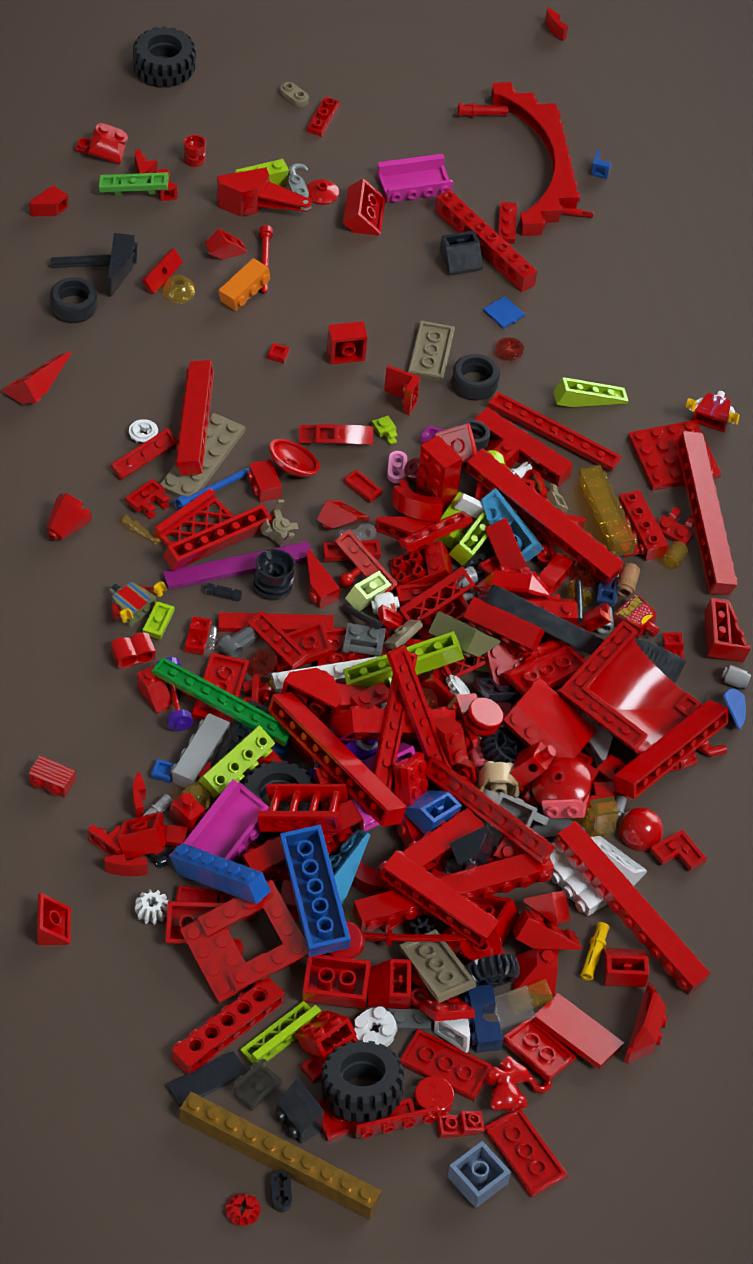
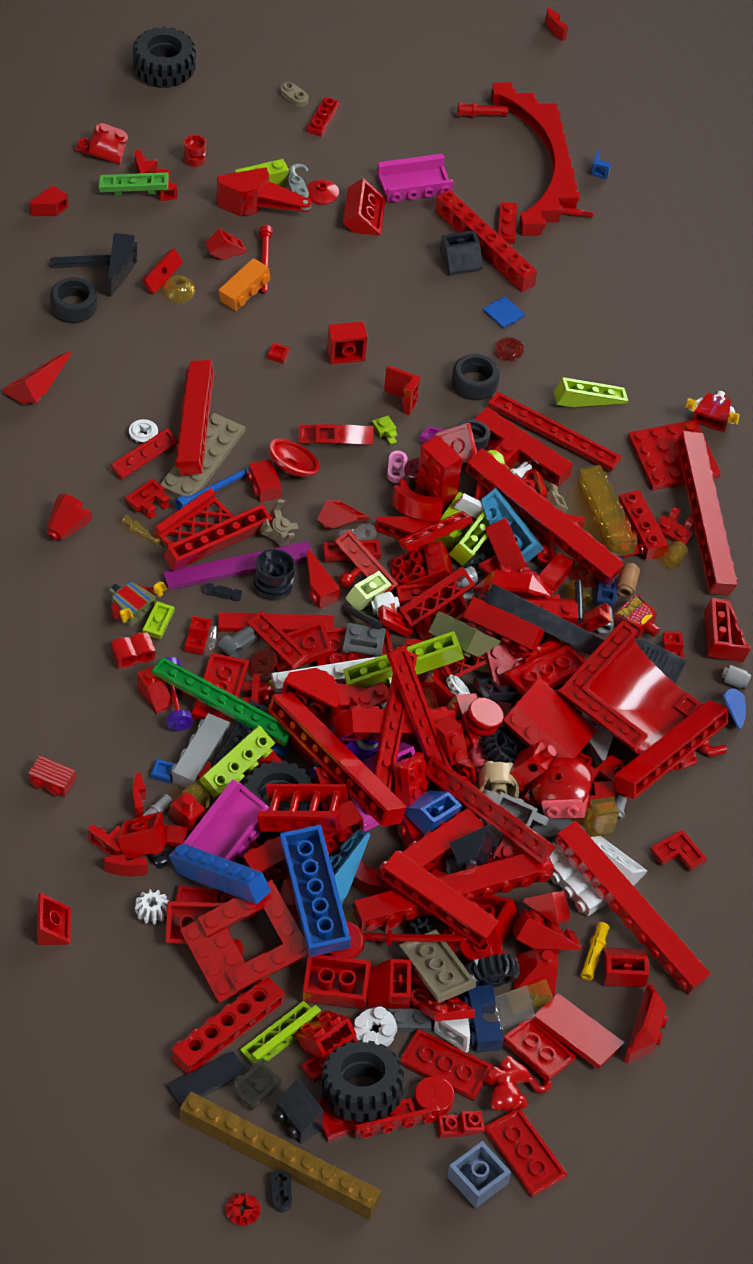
red tile [343,469,383,504] -> none
dark tan plate [384,620,423,649] -> none
dark tan tile [408,320,455,382] -> none
red piece [618,807,663,851] -> none

